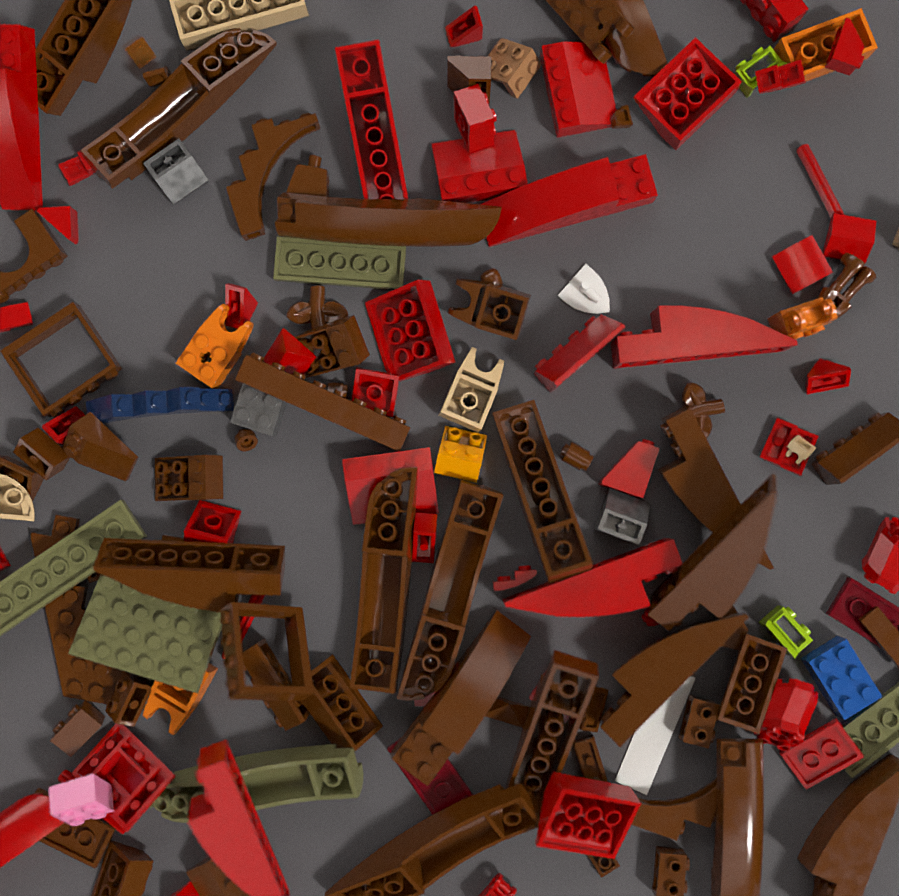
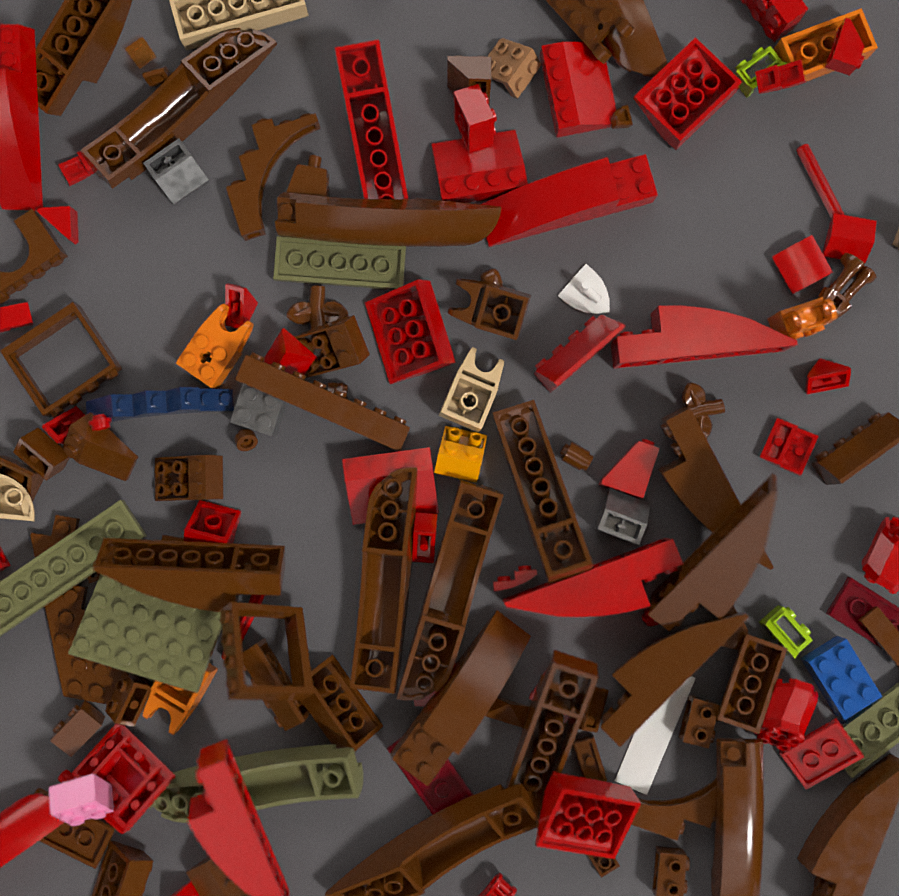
red slope [352,367,400,417] -> none
red slope [445,6,483,48] -> none
tan tile [786,435,816,464] -> none
none -> red plate [88,414,112,431]

